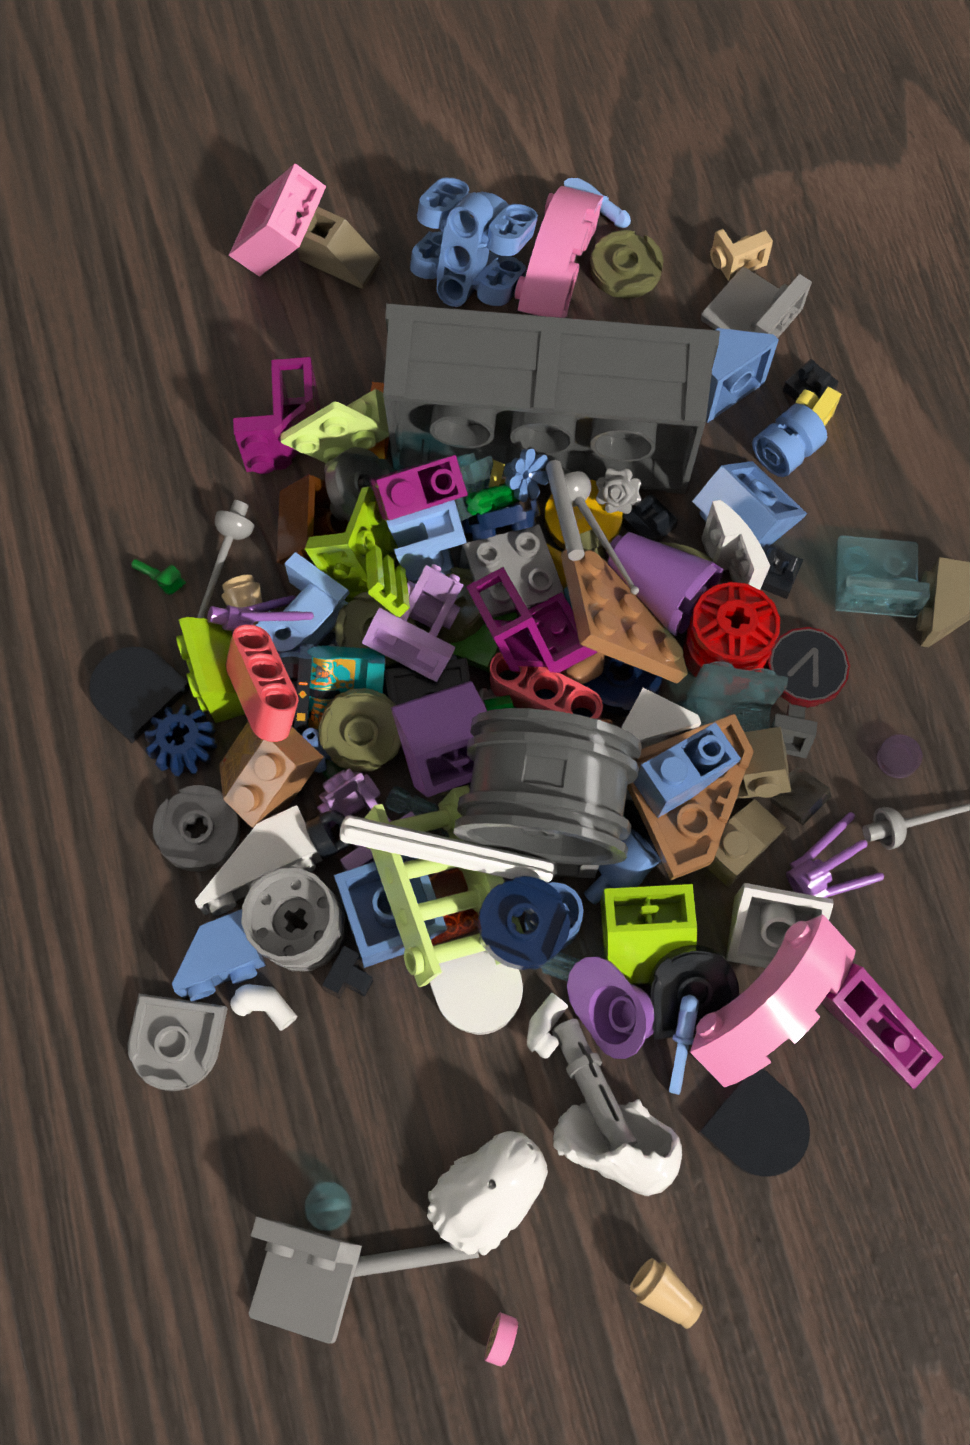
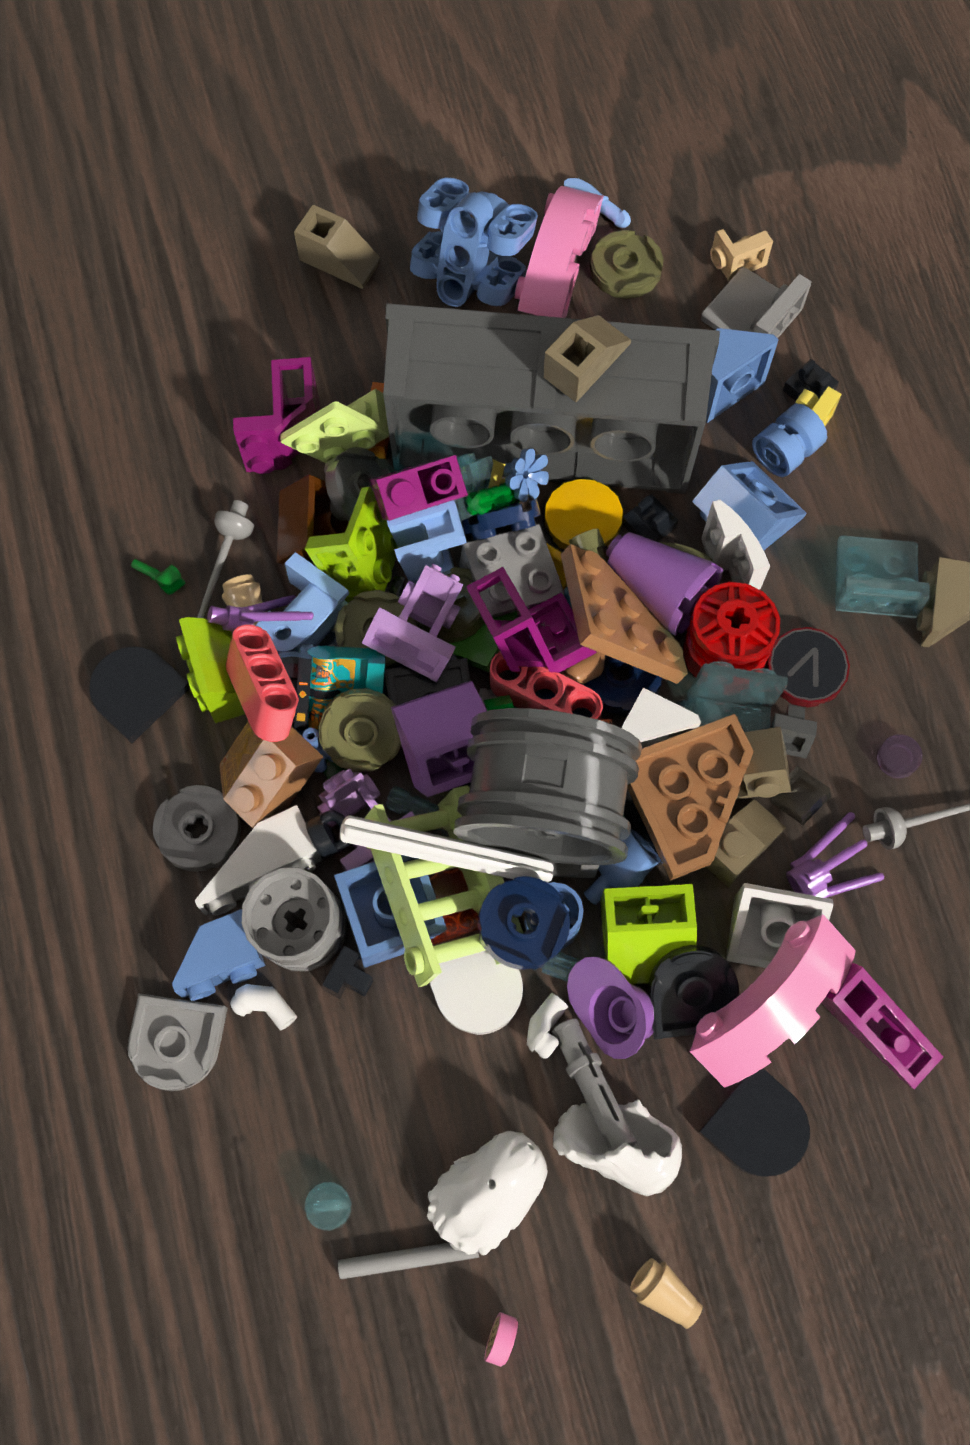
dark blue gear [145,704,218,777] -> none
bright pink window [229,164,326,277] -> none
light grey bracket [249,1217,362,1343] -> none
lime tile [365,544,410,617] -> none
light grey bar [546,460,585,561] -> none
light grey sword [563,469,639,595] -> none
light grey plant [596,468,642,514] -> none
medium blue slope [633,722,741,818] -> none
light blue piece [669,995,699,1095] -> none
black tile [761,545,803,599] -> none
none -> dark tan slope [543,315,631,403]

